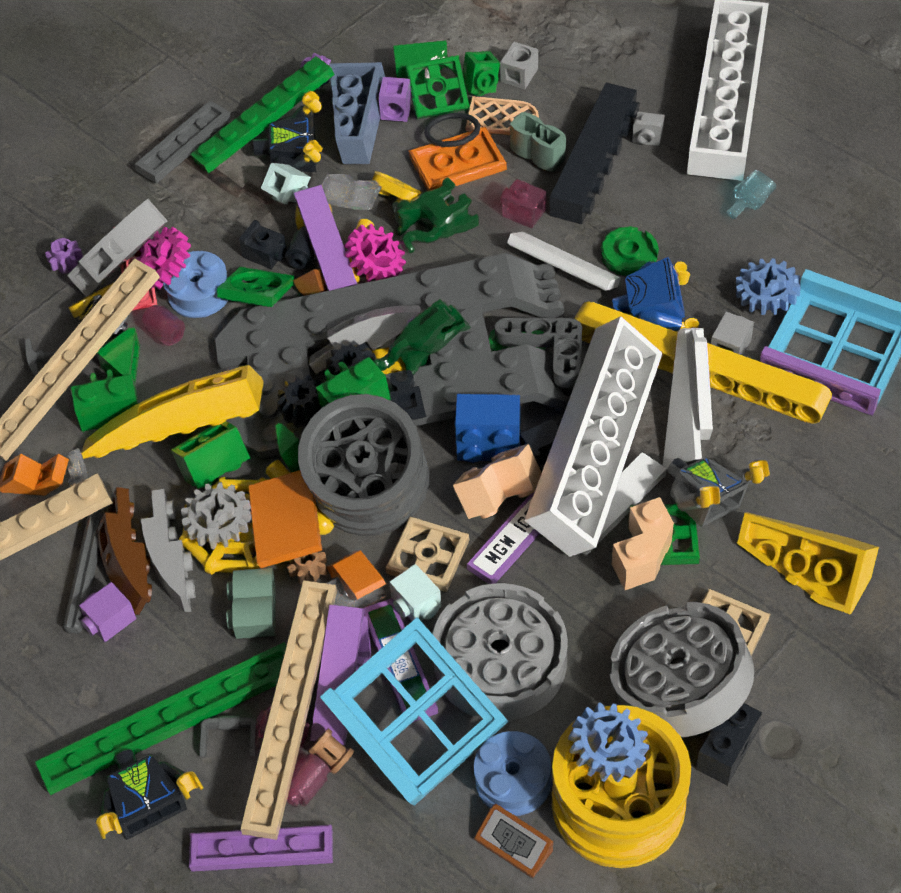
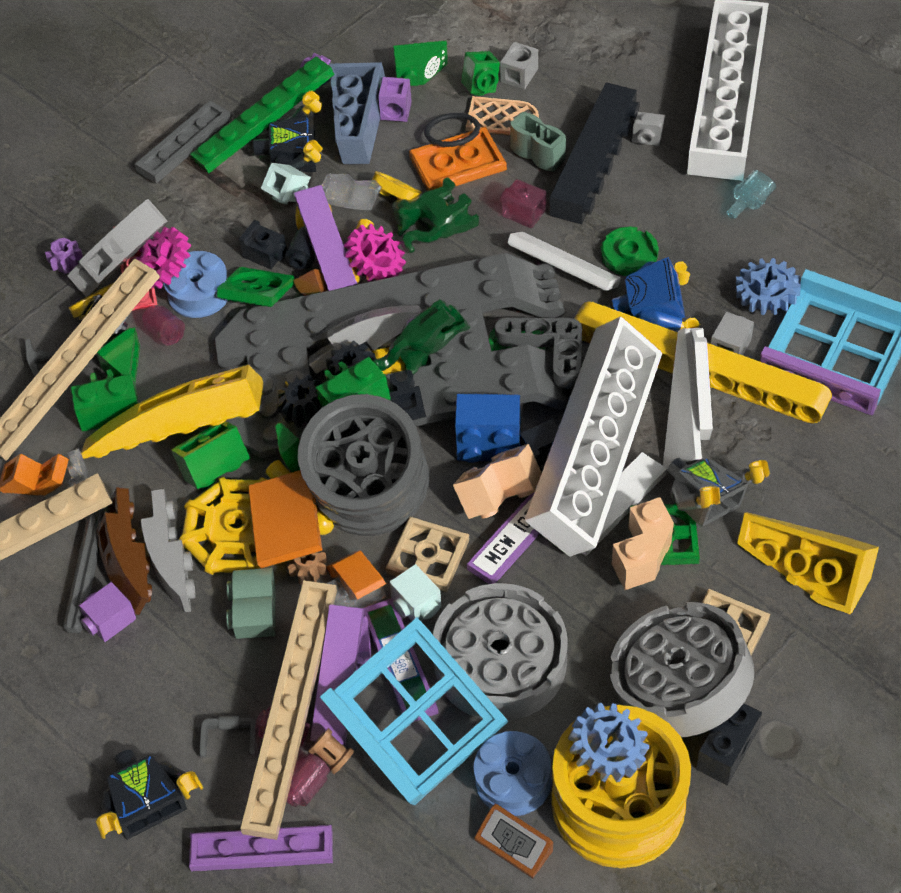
green plate [35,642,287,795] -> none
light grey gear [181,482,252,549] -> none
green piece [405,55,470,120] -> none

